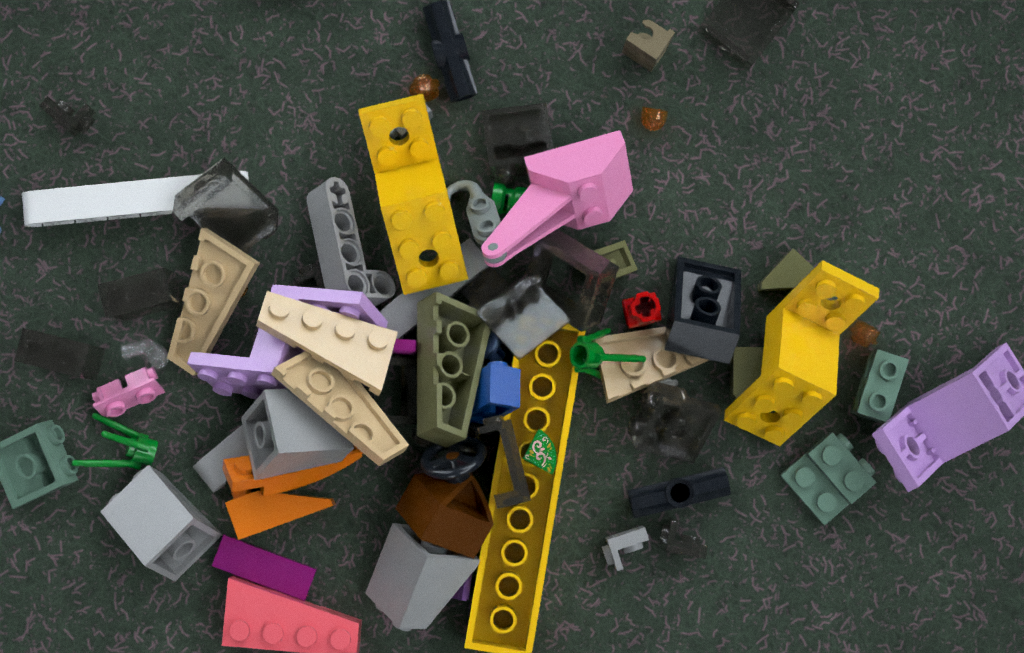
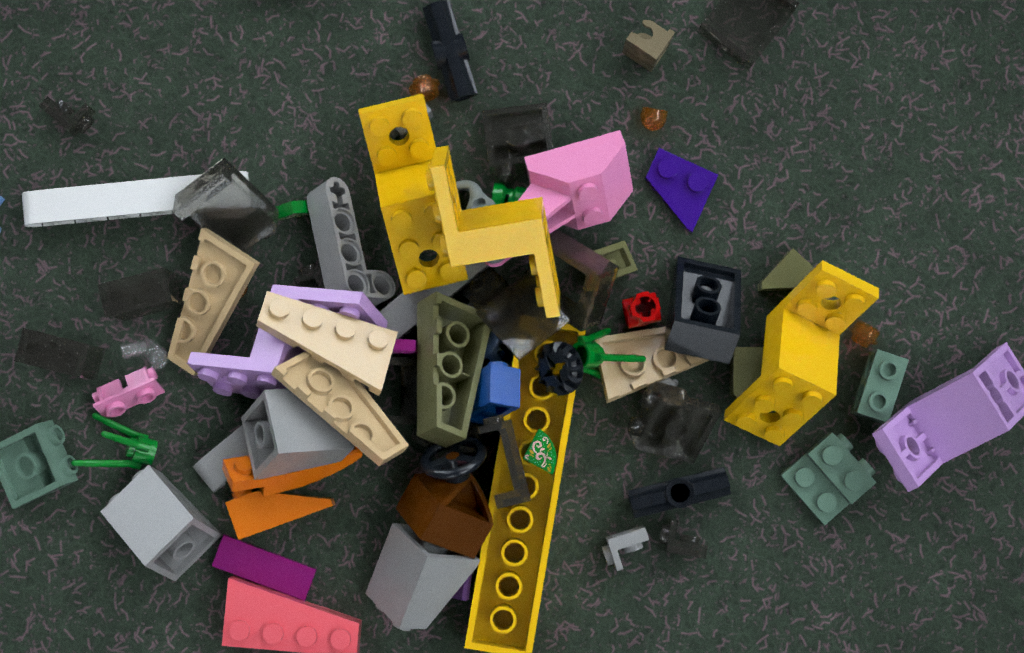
none -> green tile [269,200,309,221]
none -> yellow bracket [426,145,560,318]
none -> black gear [534,341,584,396]
none -> dark purple wing [645,148,718,233]

